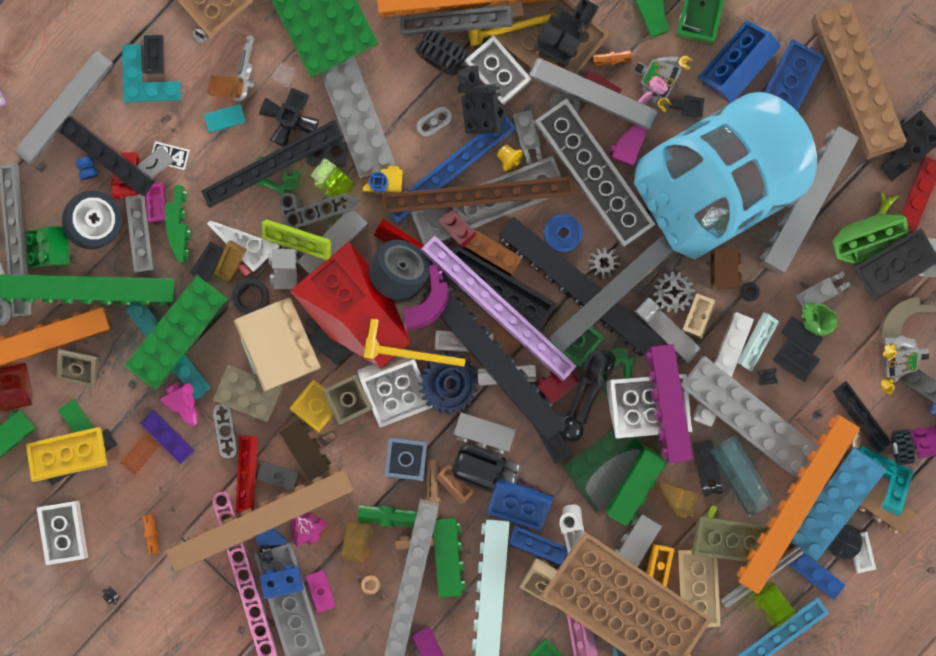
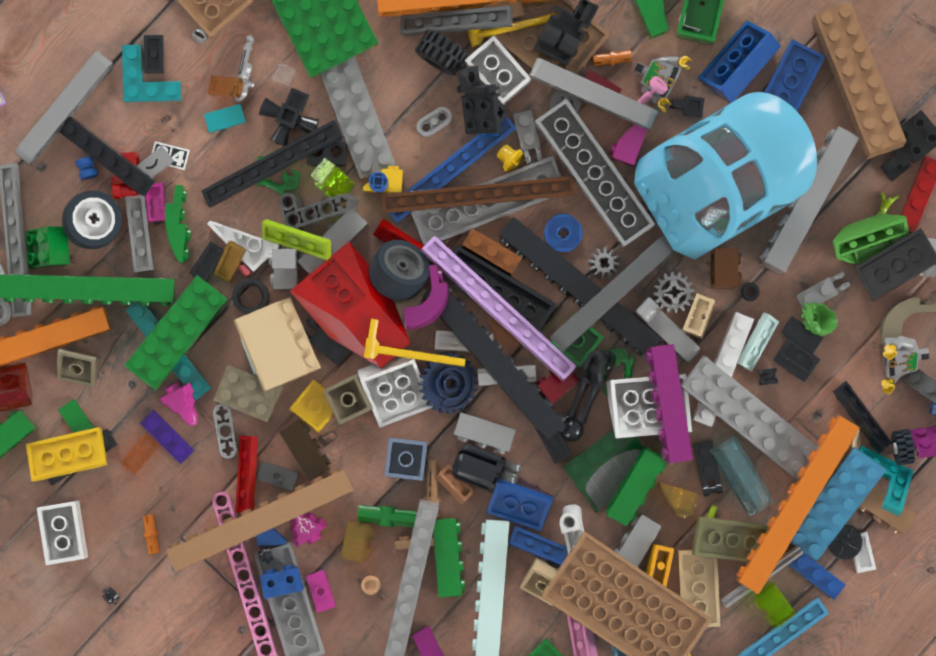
dark red plate [438,208,477,248] -> none

